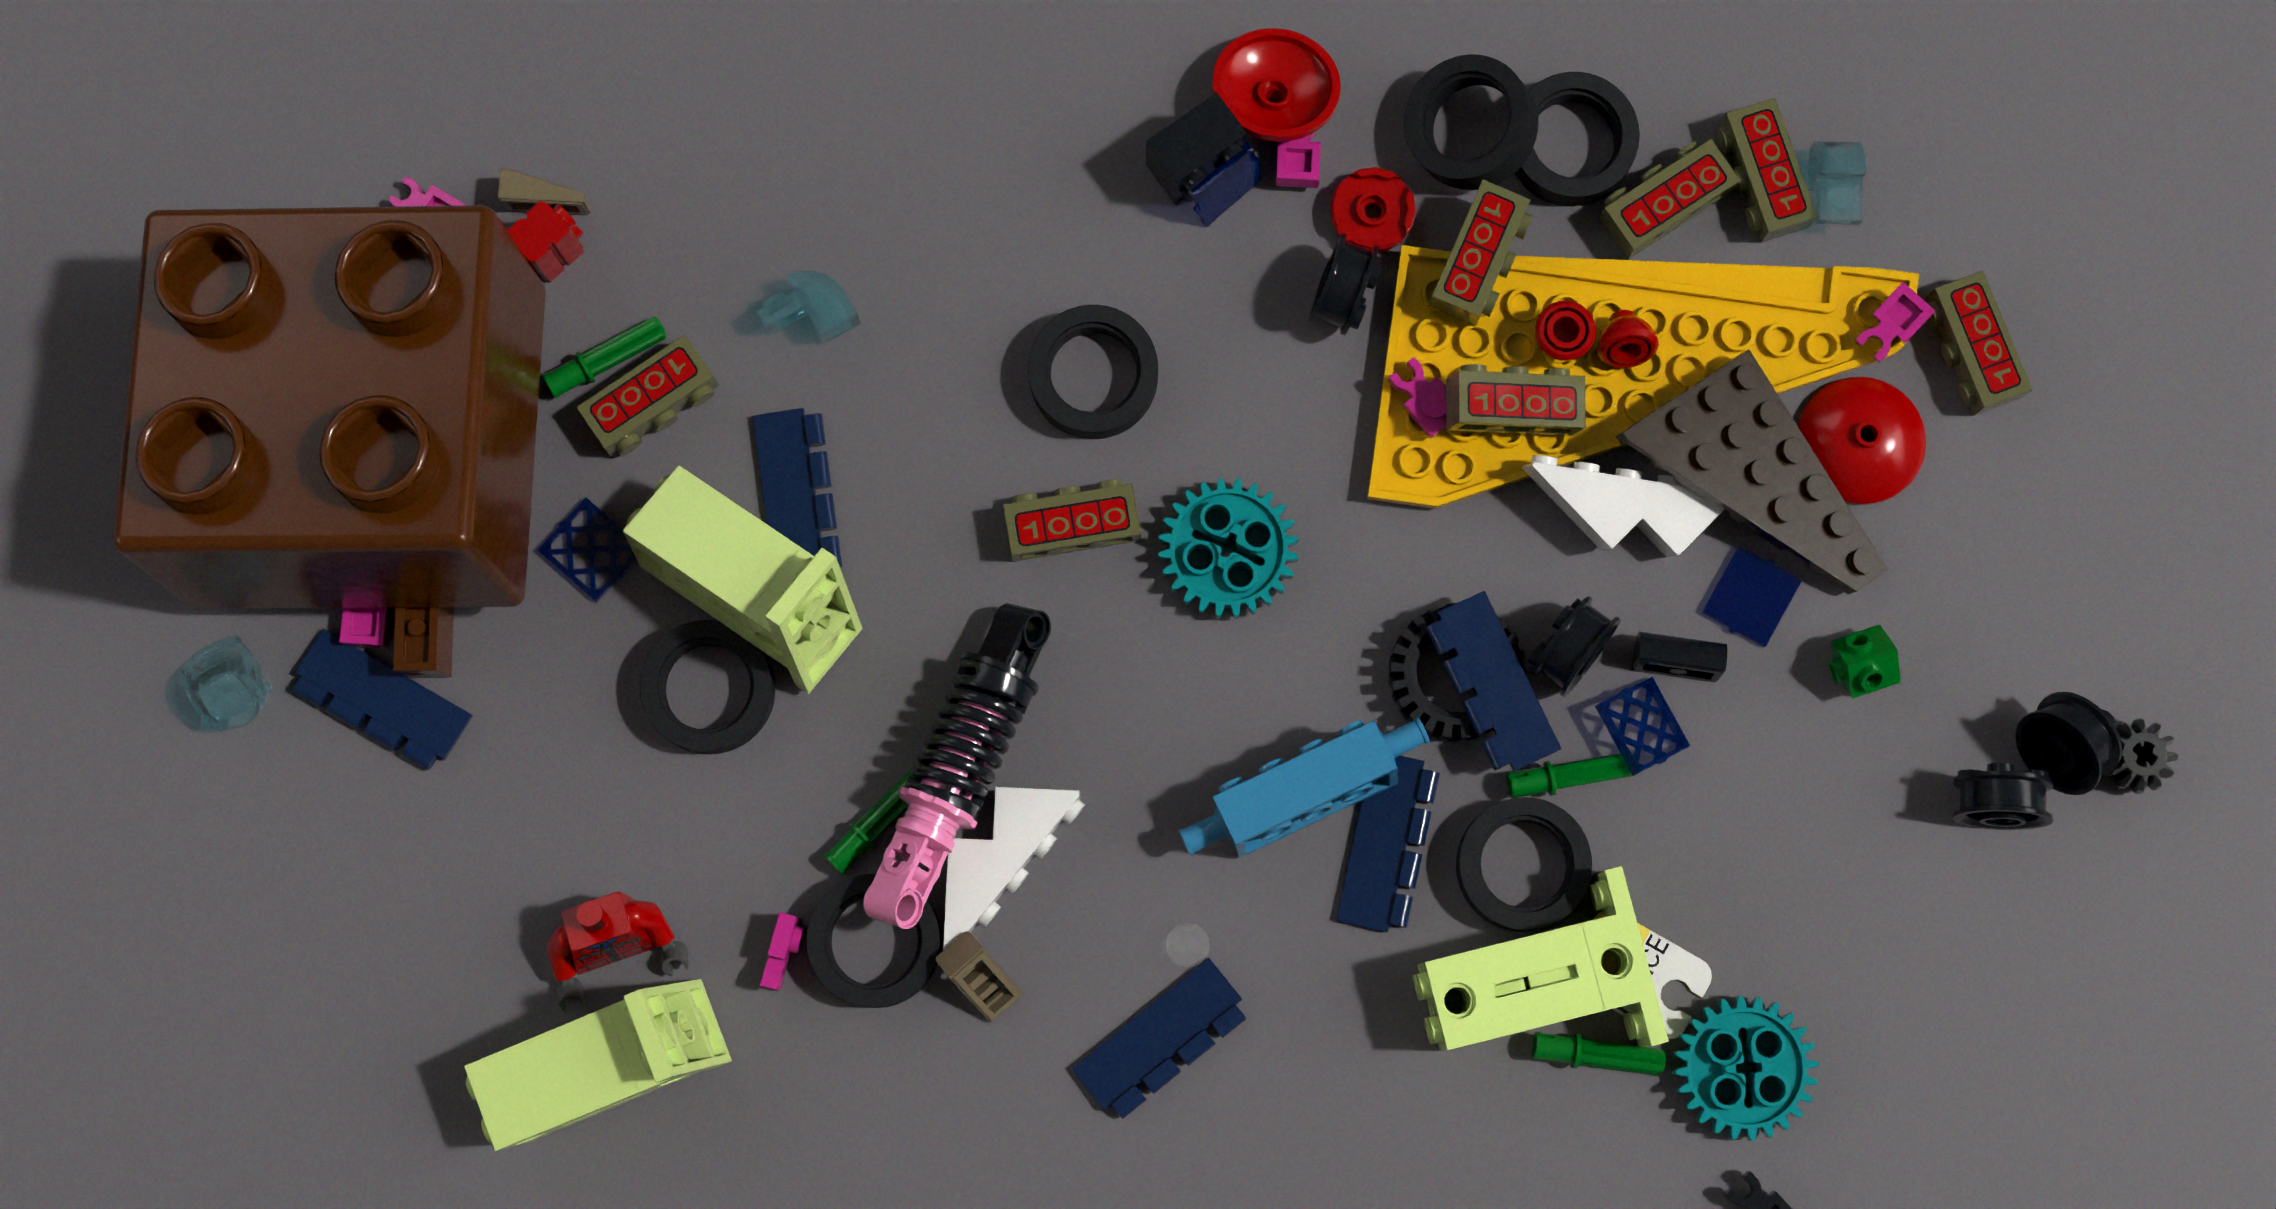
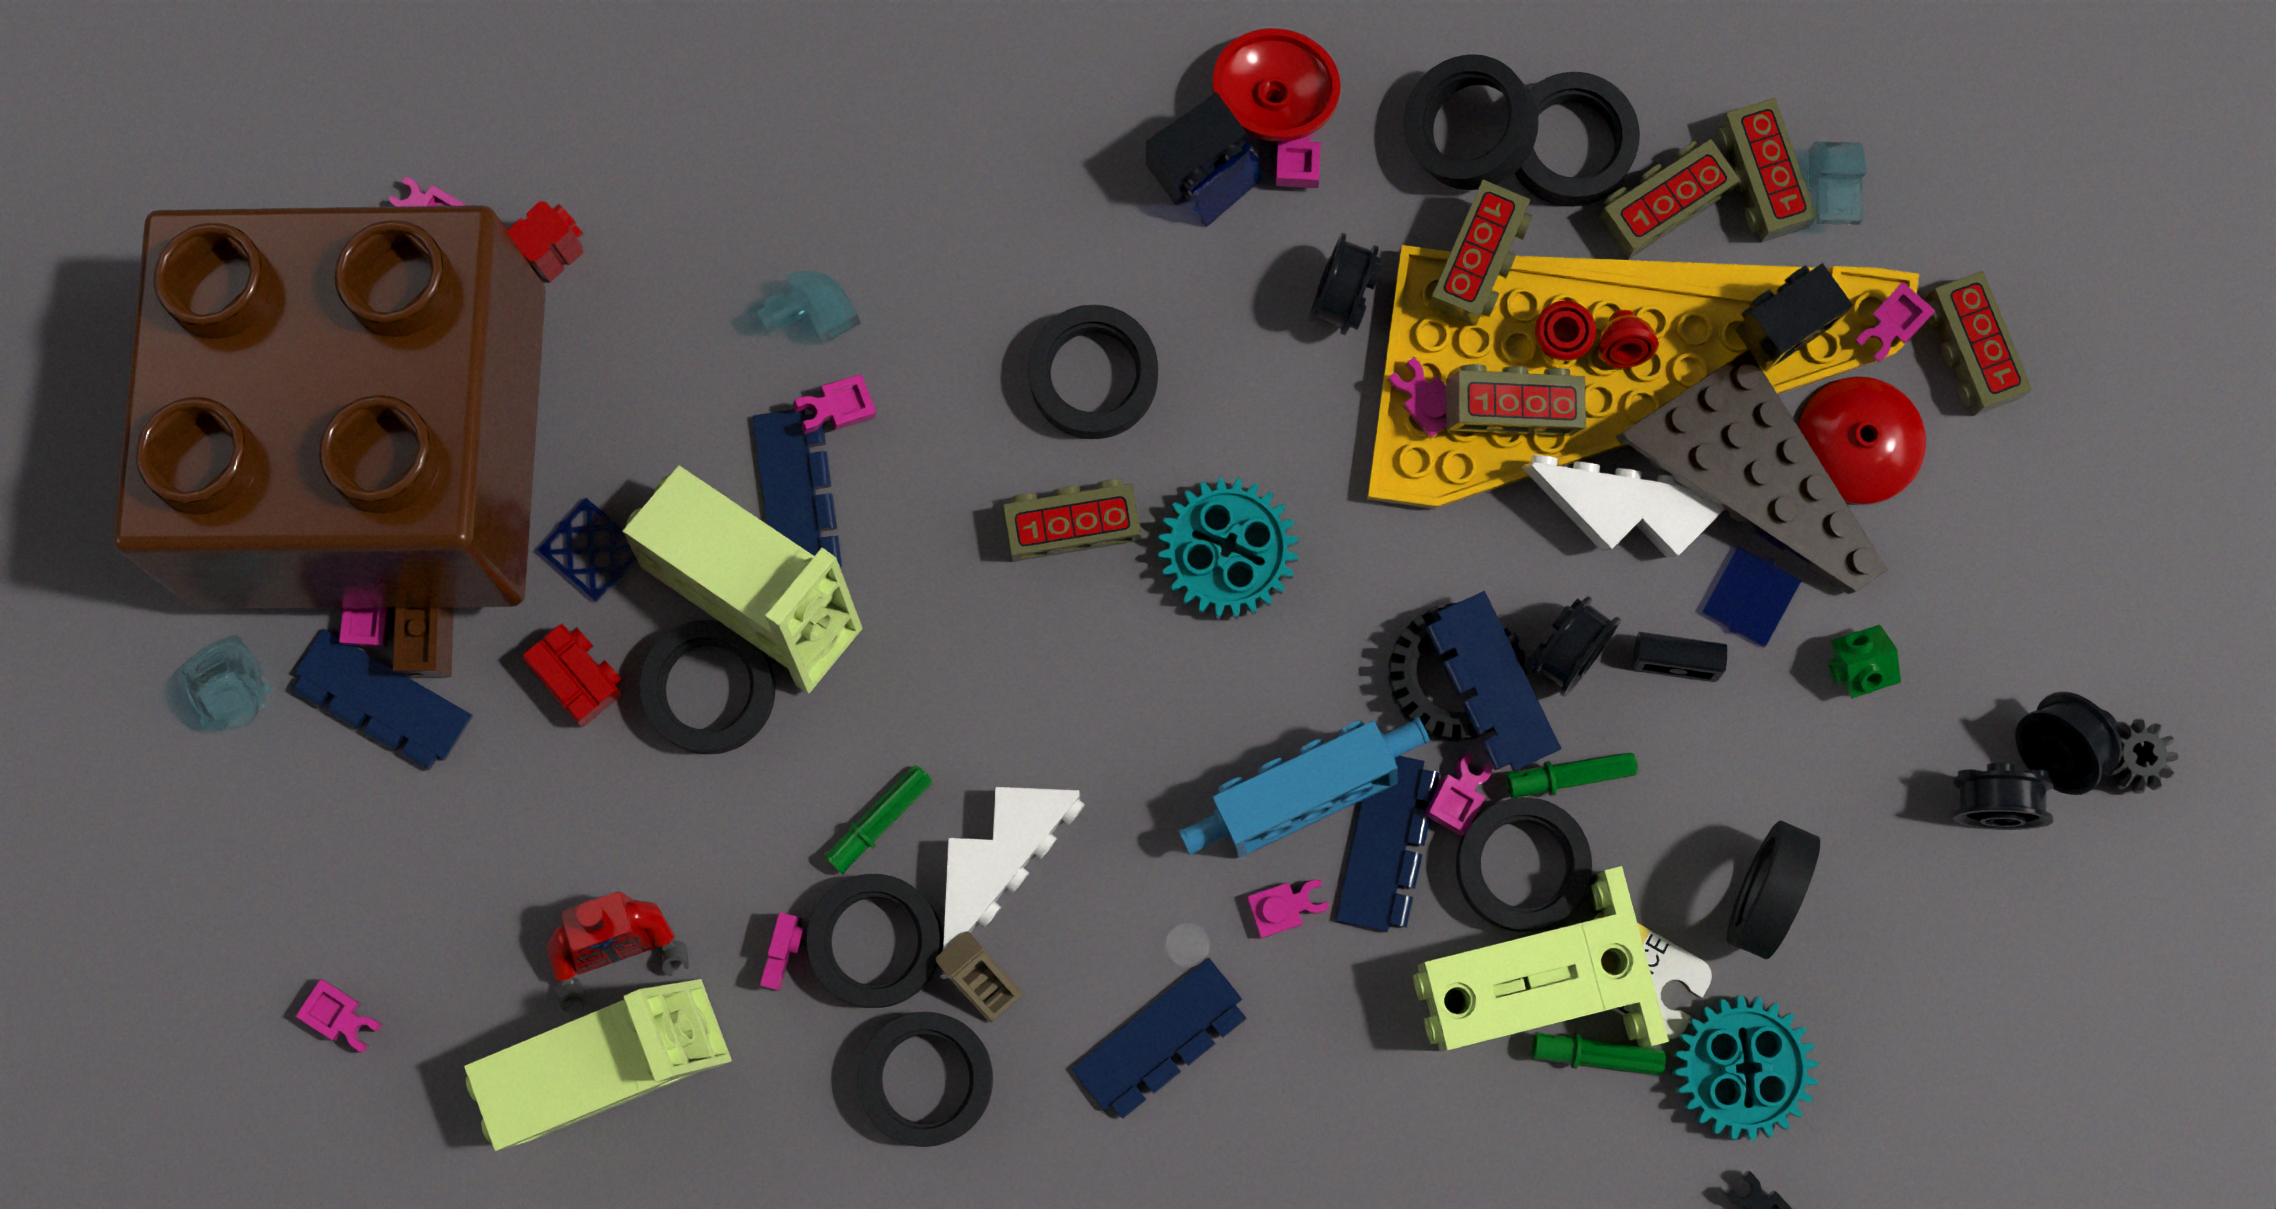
dark tan slope [498,168,591,215] -> none
green axle [542,317,667,399] -> none
olive brick [576,335,719,457] -> none
black piece [864,603,1051,929] -> none
red plate [1330,167,1416,253] -> none
clear blue window [1595,677,1690,776] -> none
none -> dark pink plate [295,979,384,1053]
none -> red brick [522,624,623,727]
none -> dark pink plate [793,374,877,435]
none -> black tyre [858,1012,993,1147]
none -> dark pink plate [1247,880,1330,939]
none -> dark pink plate [1424,753,1492,836]
none -> black tyre [1727,820,1820,960]
none -> black brick [1735,263,1854,372]

